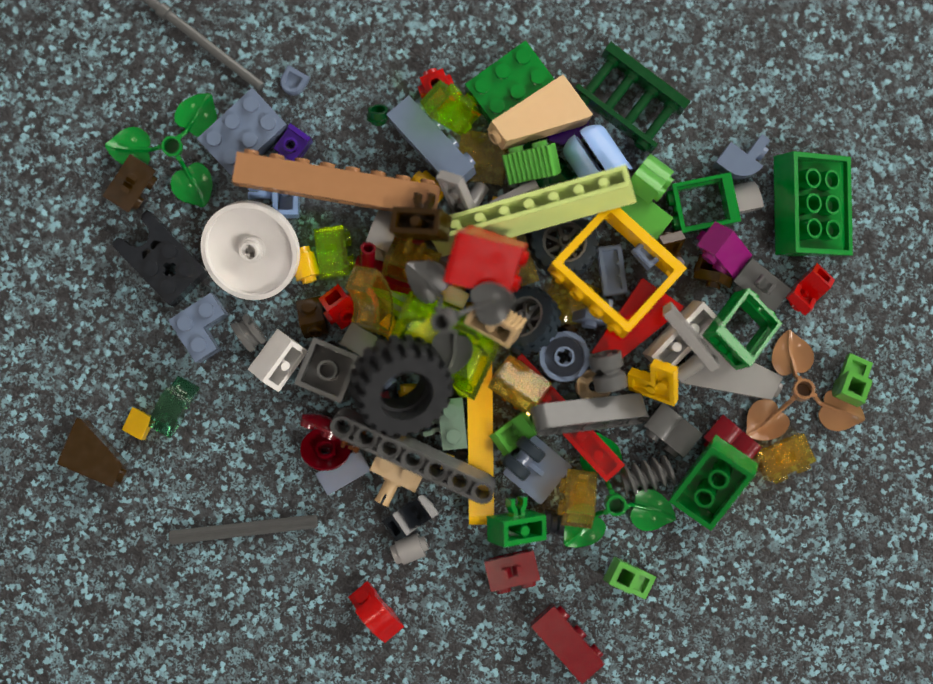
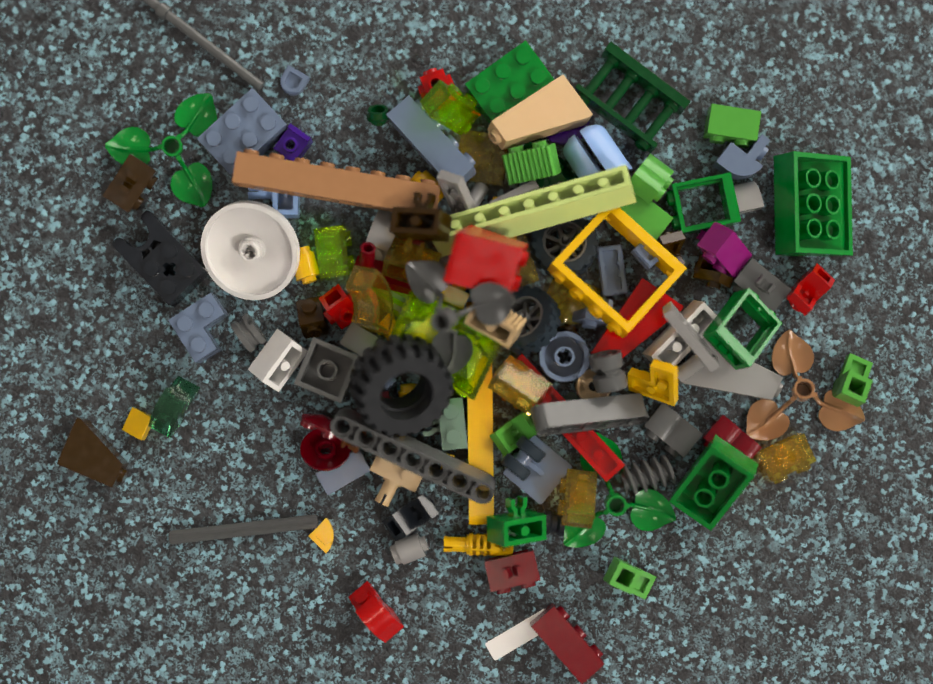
none -> yellow tile [309,518,334,553]
none -> yellow hinge [444,533,514,556]
none -> white sticker [485,609,545,660]
none -> bright green brick [703,104,761,148]

